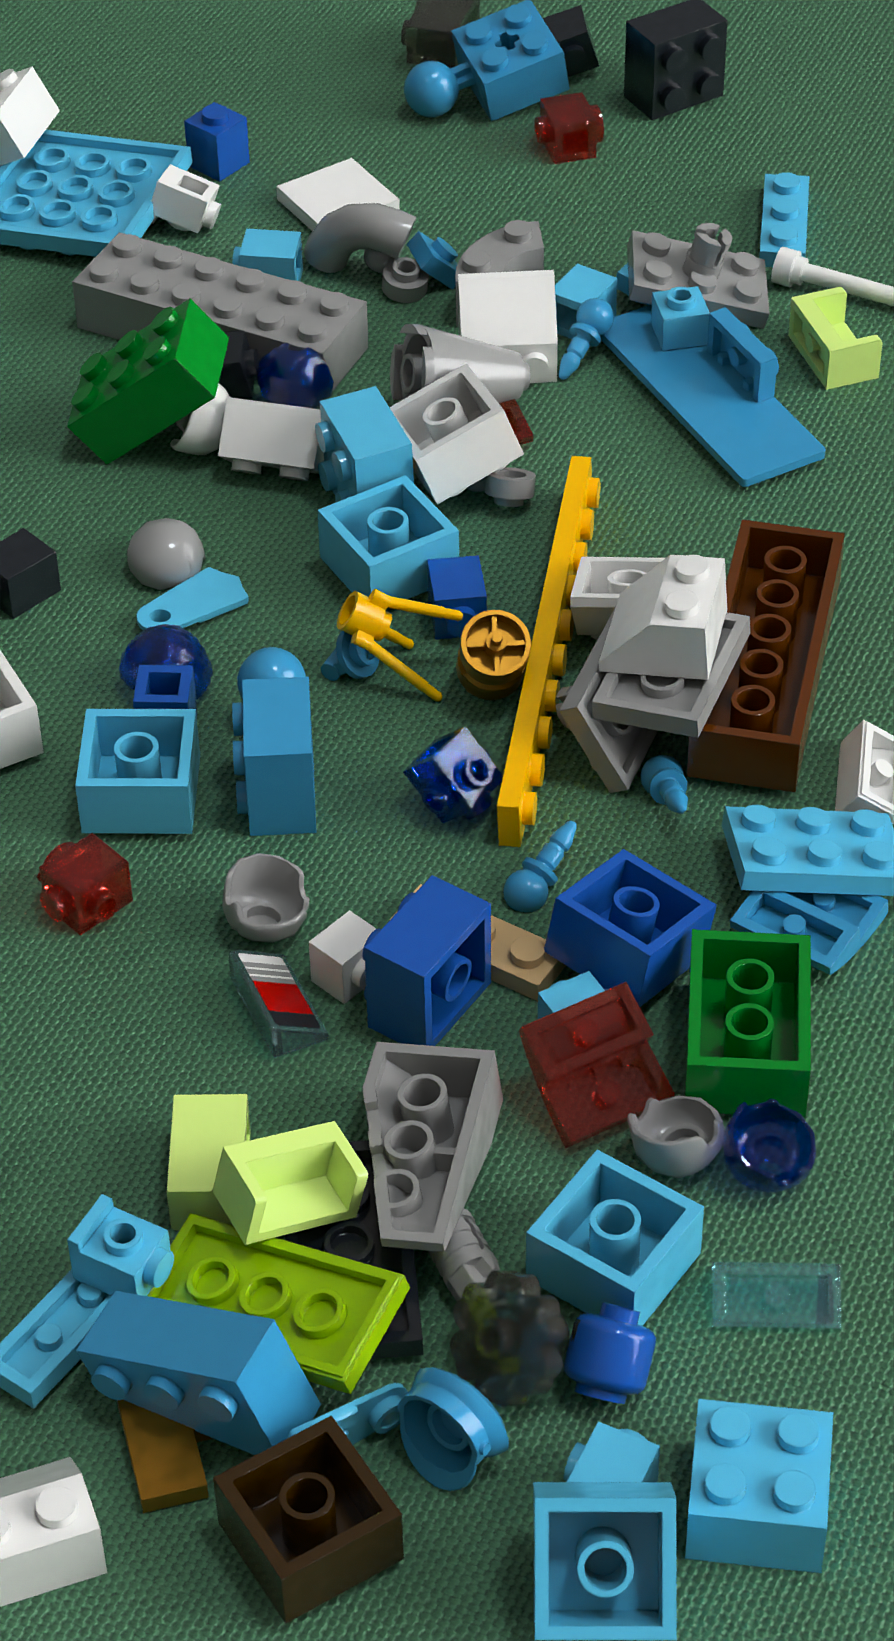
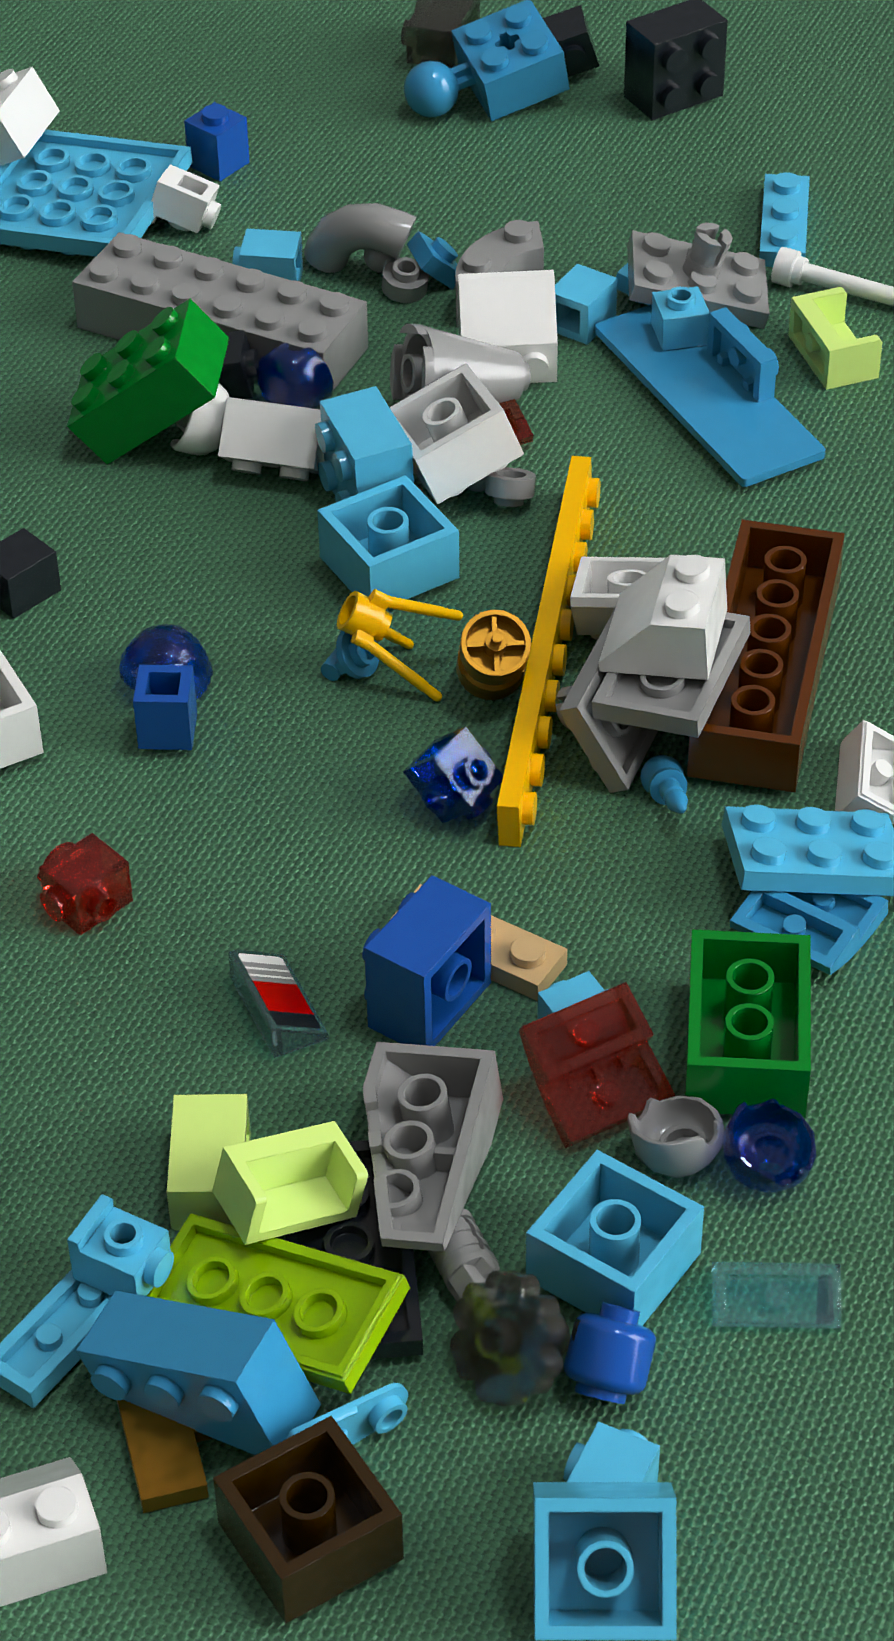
medium azure brick [75,709,200,834] -> none
light grey hair [127,518,206,590] -> none
medium azure piece [137,567,249,638] -> none
light grey hair [222,853,310,943] -> none
dark azure brick [232,647,316,836] -> none
white tile [276,158,400,231] -> none
white plate [309,910,376,1004] -> none
dark azure piece [397,1367,509,1491] -> none
blue brick [427,555,487,640] -> none
dark azure bar [503,821,577,913] -> none
clear red brick [534,92,604,164] -> none
blue brick [544,849,717,1009] -> none
dark azure bar [558,298,614,380] -> none
medium azure brick [685,1399,833,1573] -> none

